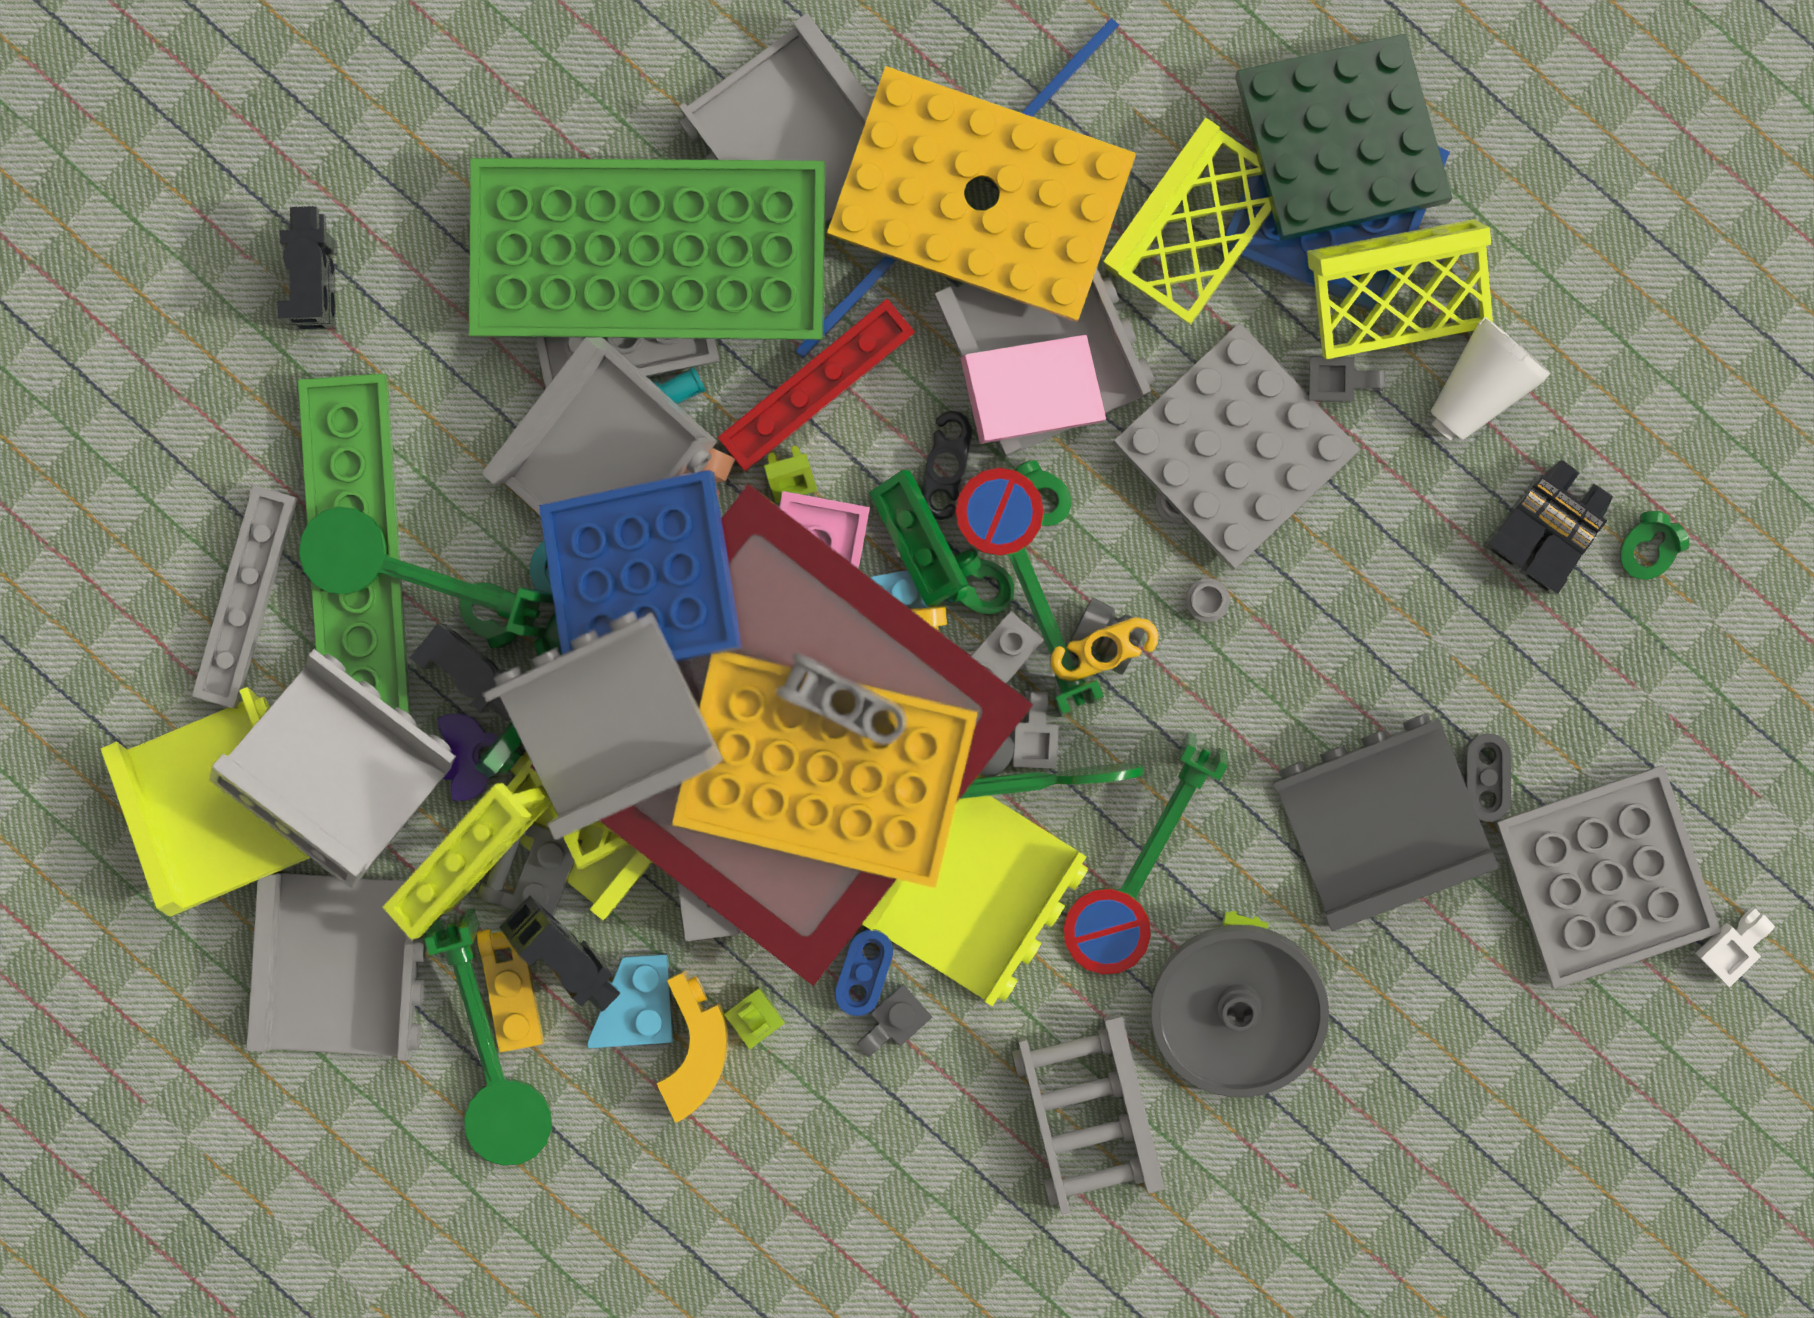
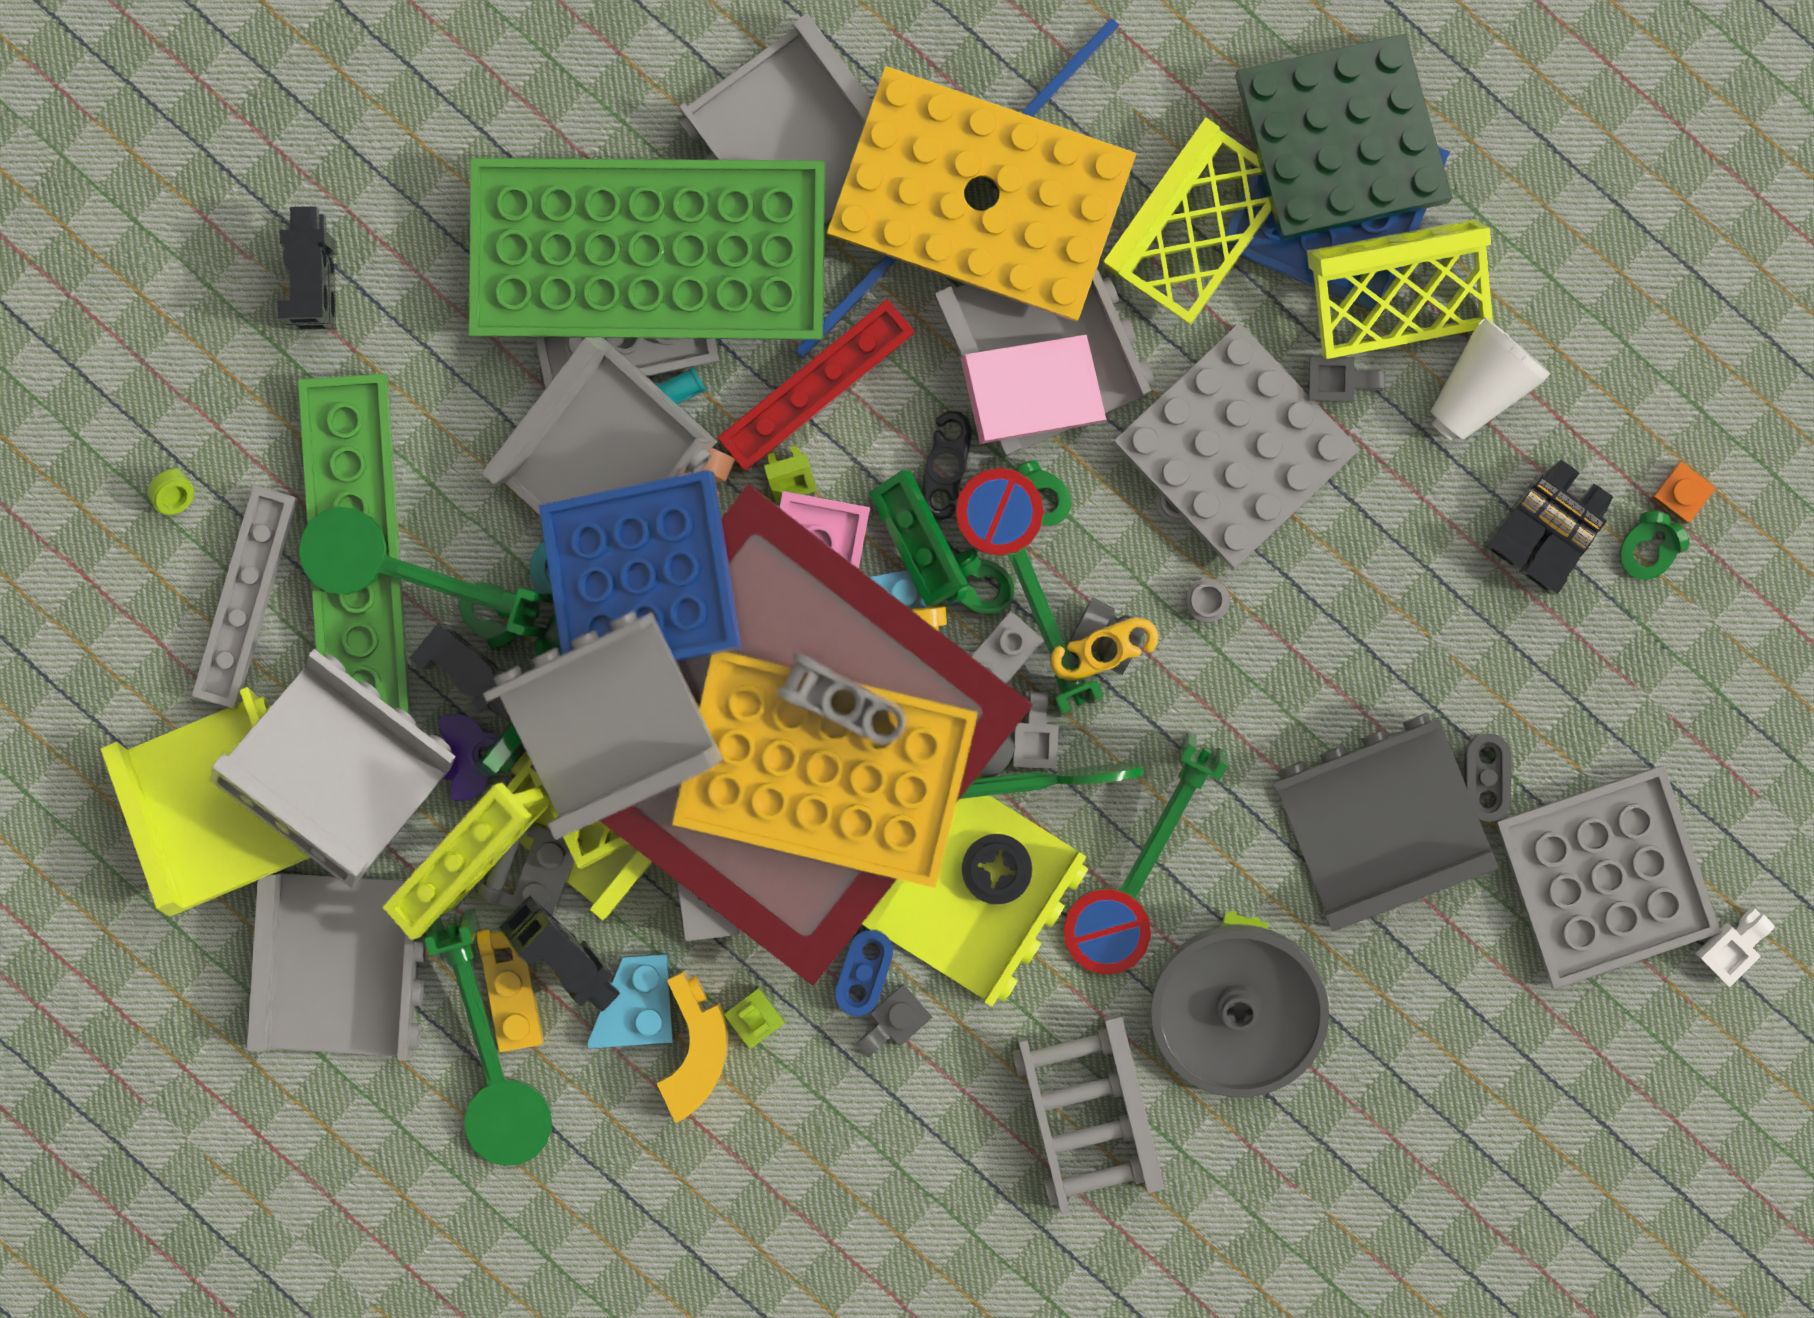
none -> lime tile [147,467,195,515]
none -> black gear [962,834,1032,904]
none -> orange plate [1651,462,1716,524]

